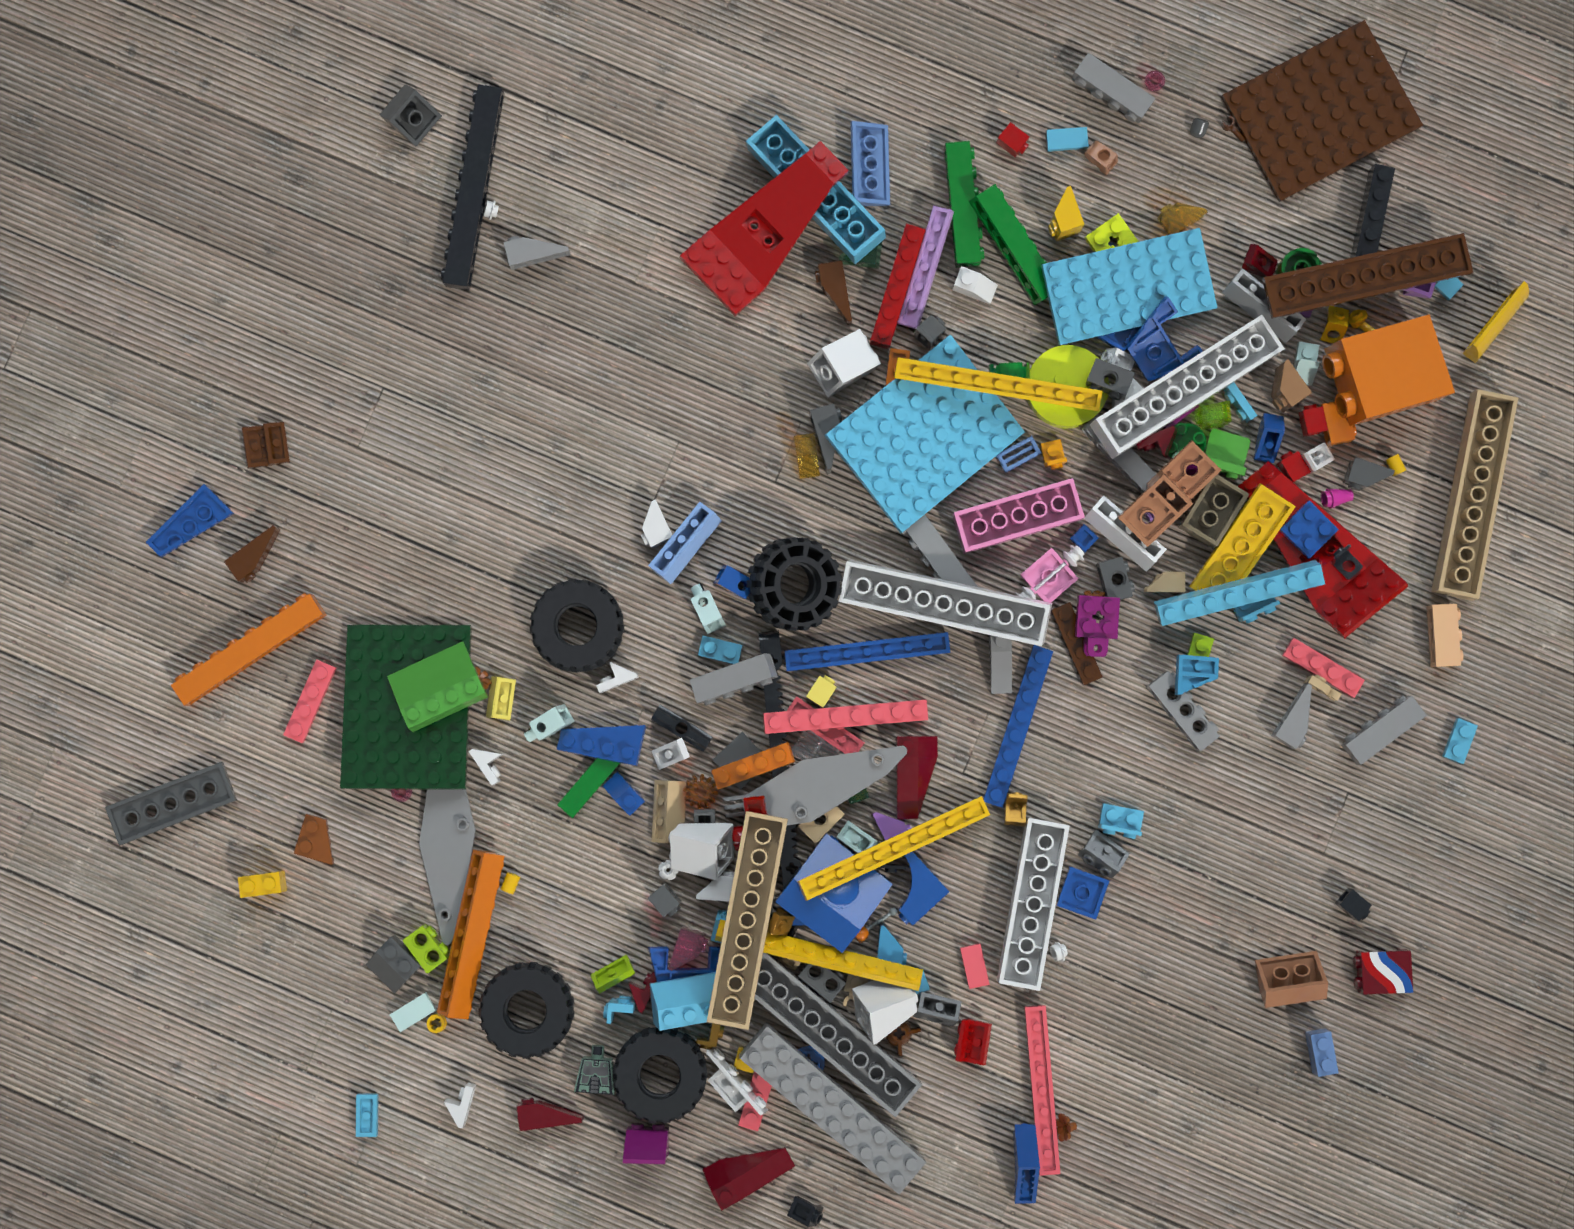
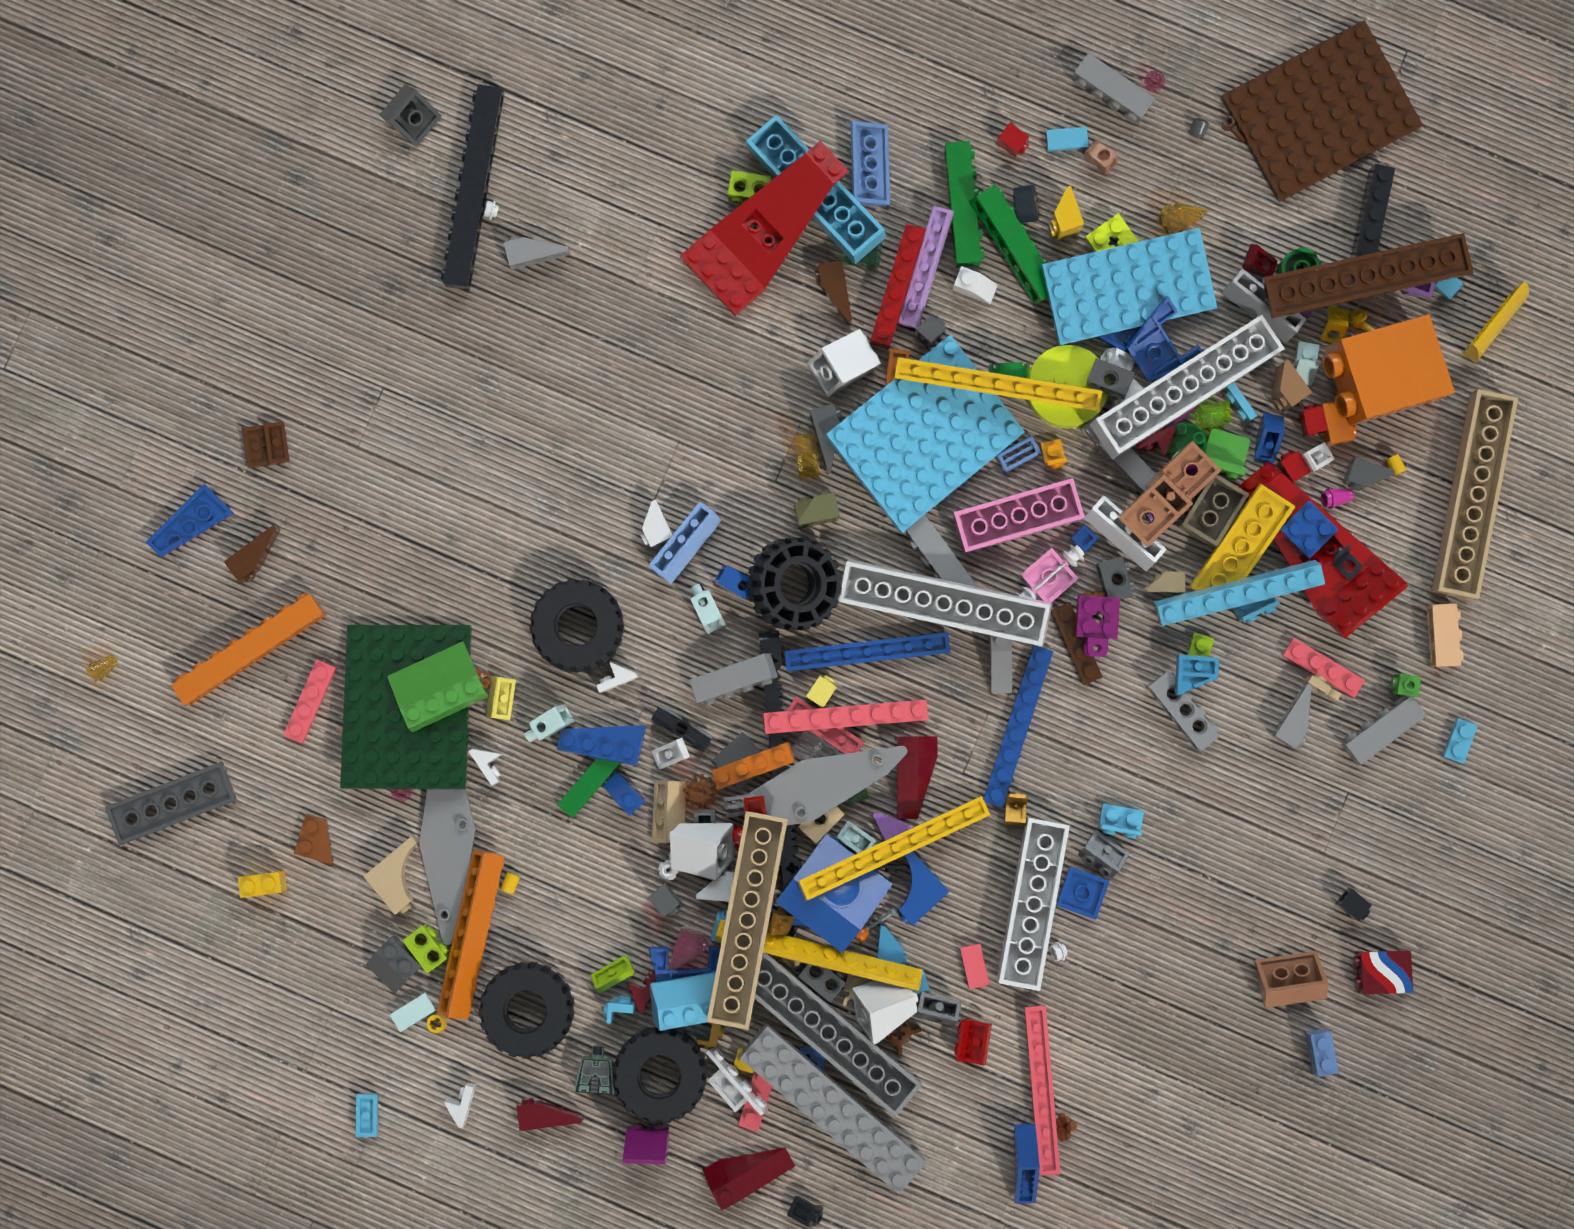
medium azure plate [698,636,743,664] -> none
none -> clear yellow cone [86,654,119,682]
none -> tan arch [363,835,419,915]
none -> lime brick [728,170,772,204]
none -> olive slope [794,490,840,529]
none -> black wheel [1013,185,1039,223]
none -> bright green bracket [1389,673,1421,697]

